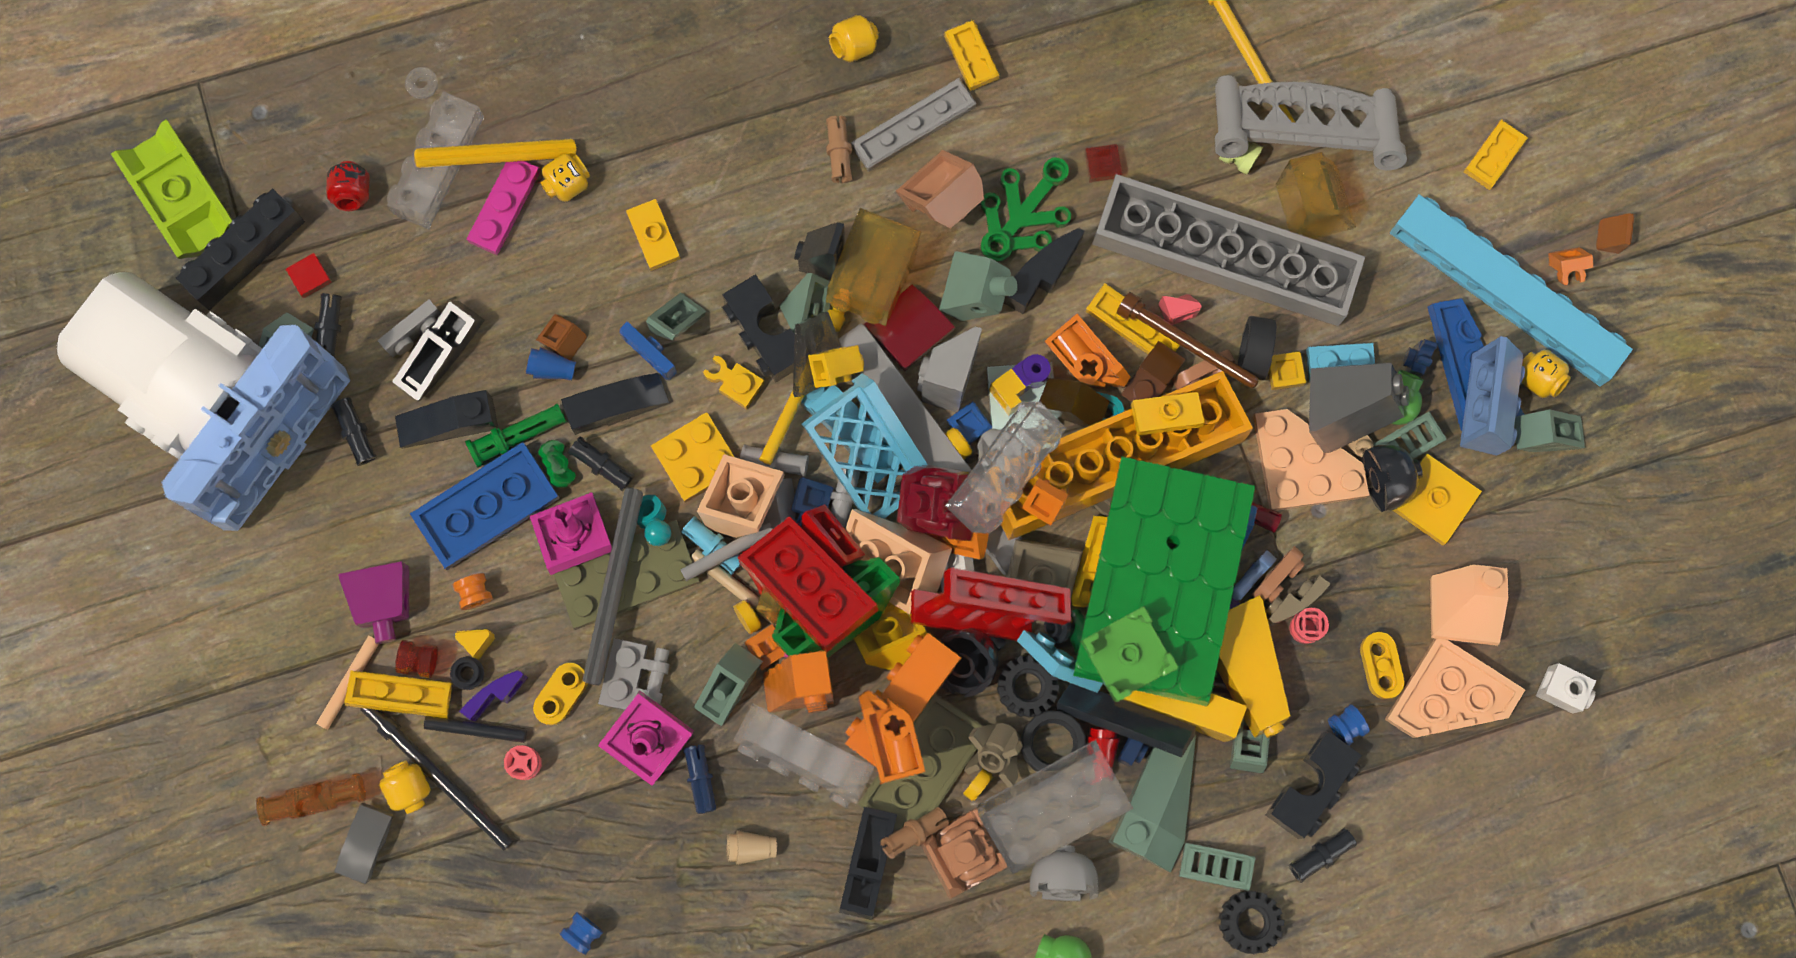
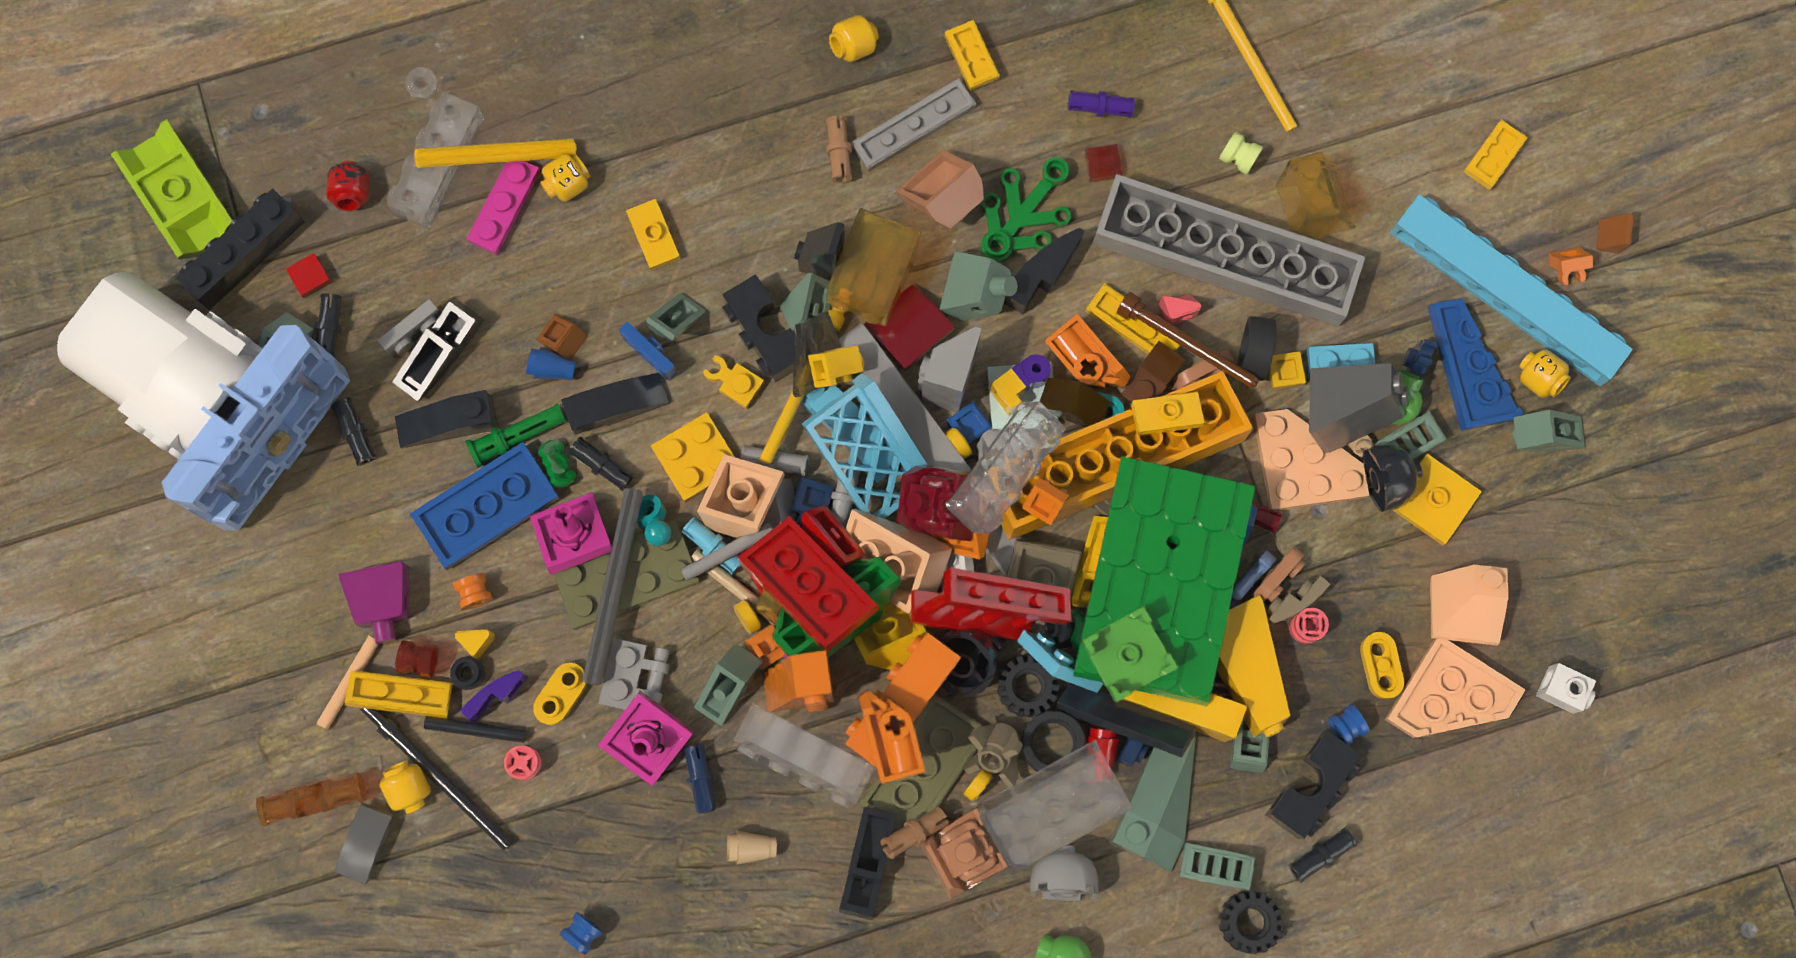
light grey piece [1215,75,1407,171] -> none
medium blue slope [1460,336,1525,456] -> none
none -> dark purple pin [1068,90,1134,118]

